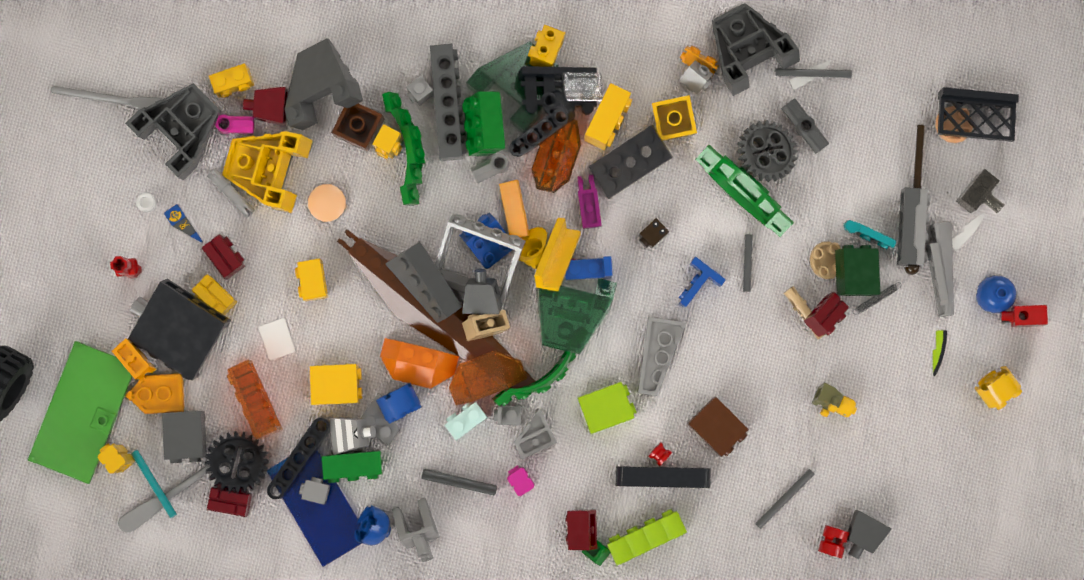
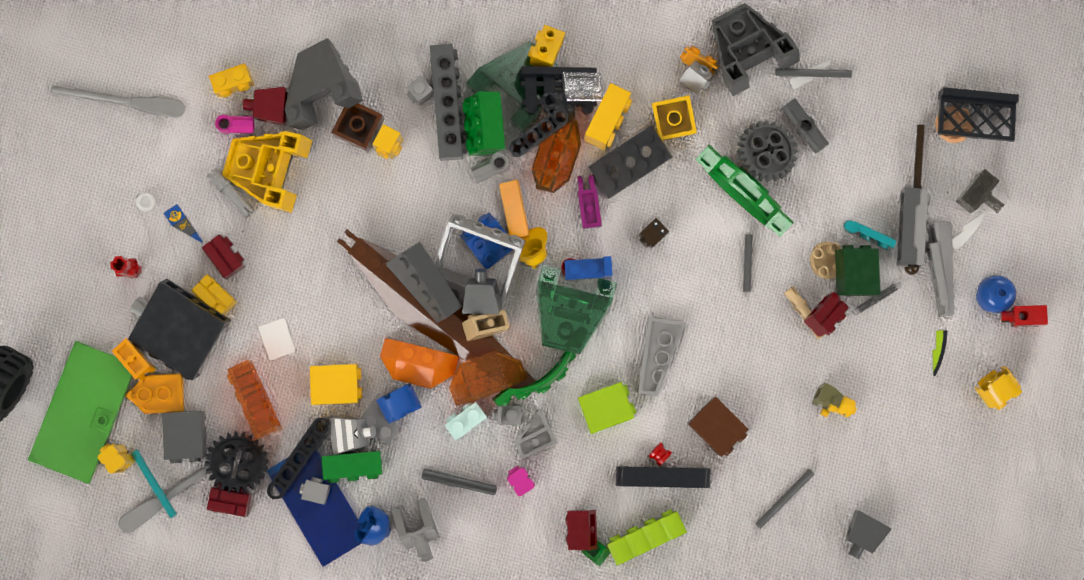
dark grey wedge [125,83,221,180] -> none
yellow brick [295,258,328,302] -> none
light nougat dish [308,184,346,222] -> none
green piece [382,92,425,206] -> none
yellow panel [534,217,581,291] -> none
blue bracket [679,256,726,308] -> none
red wheel [818,525,850,559] -> none

